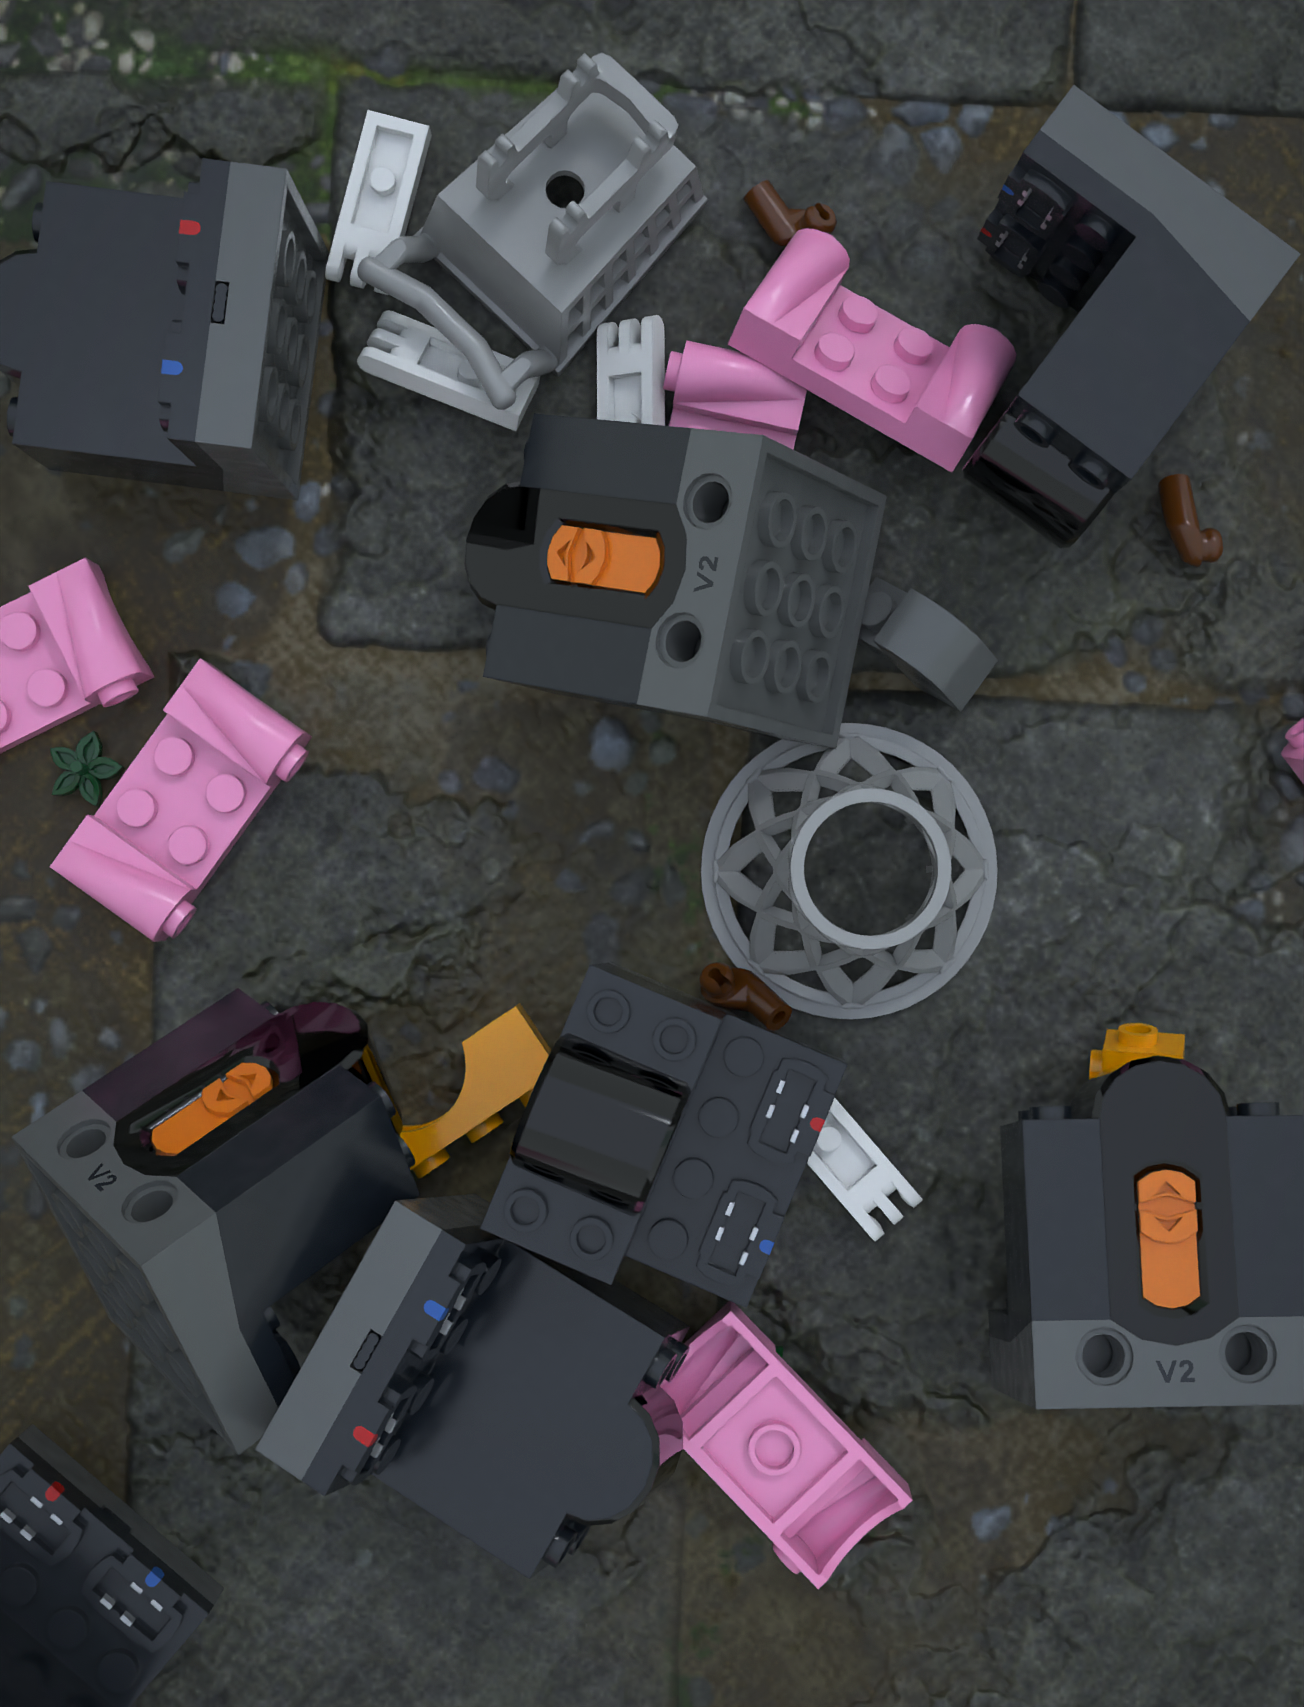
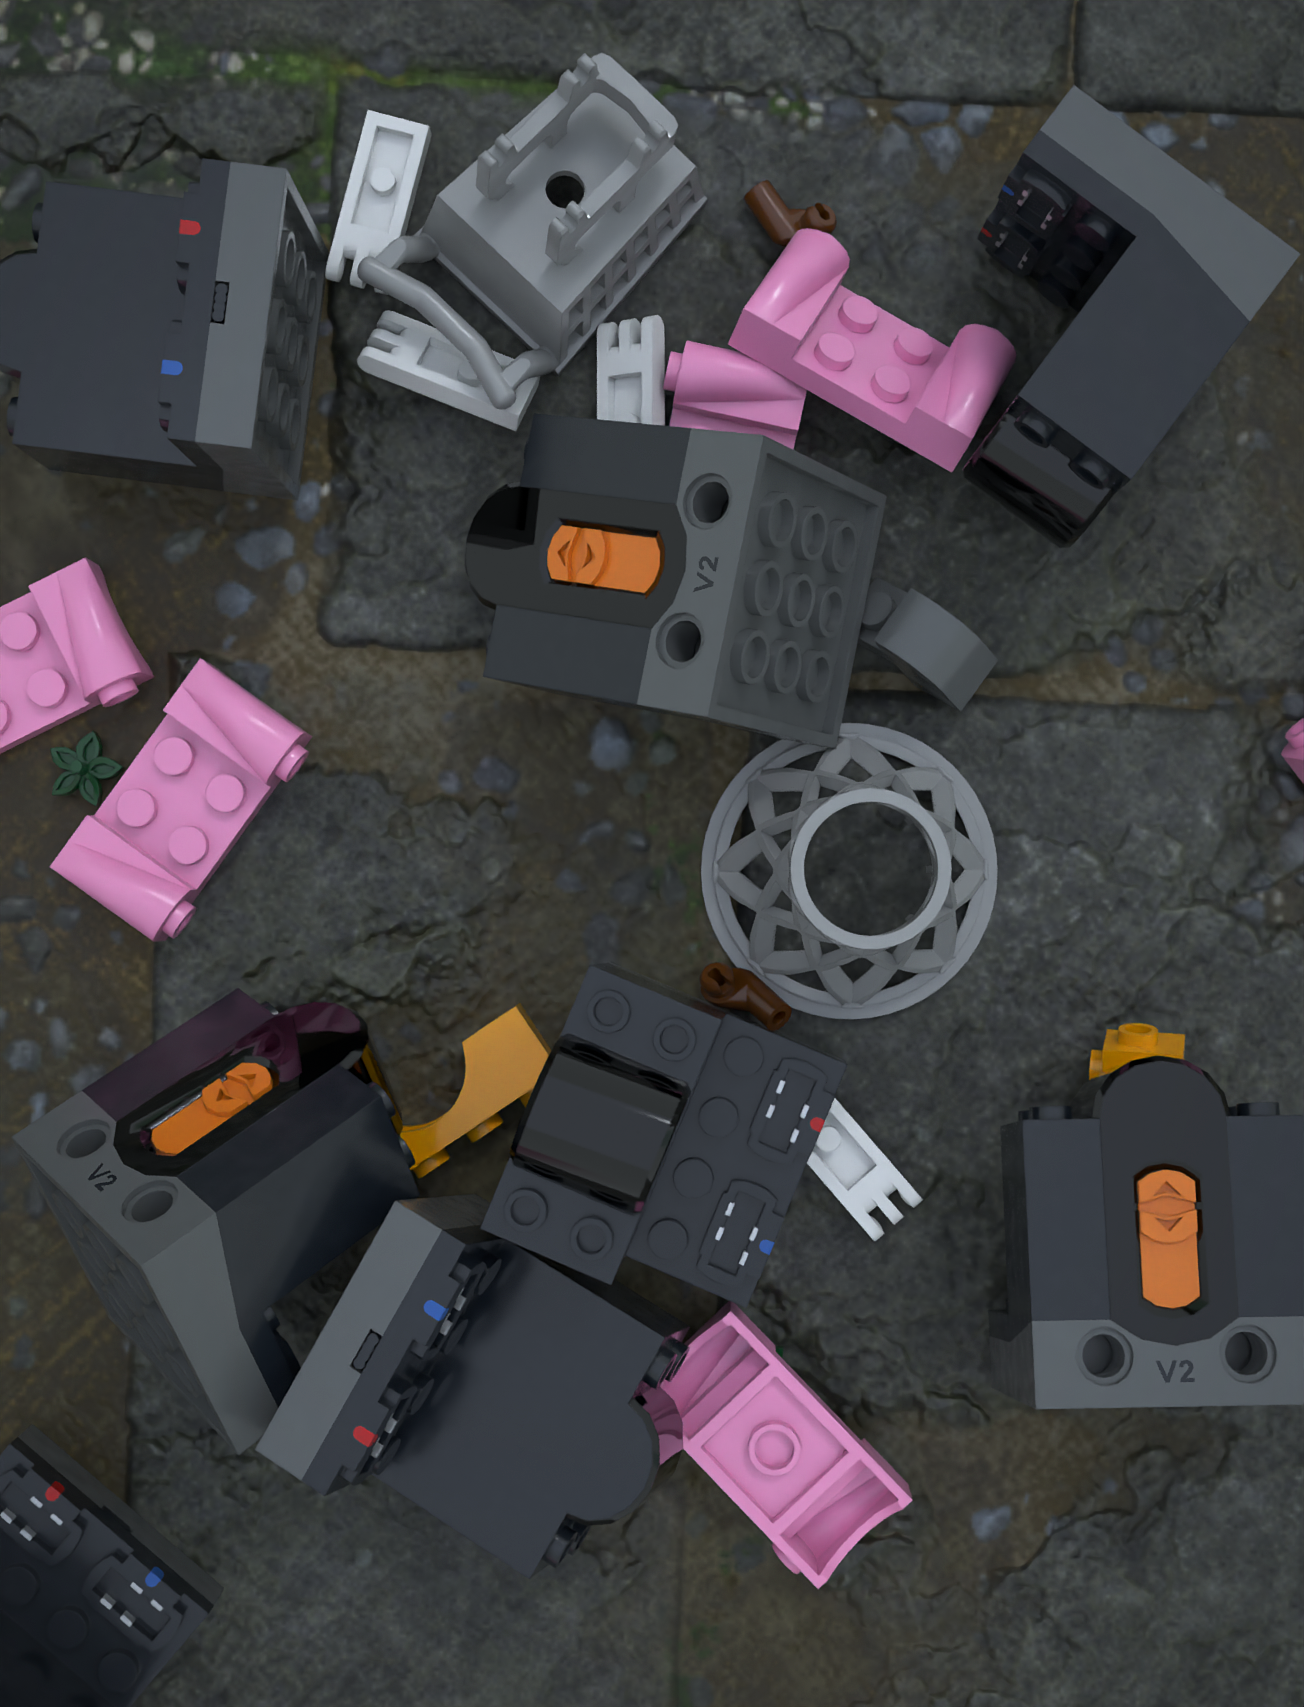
reddish brown arm [1158,474,1223,567] -> none

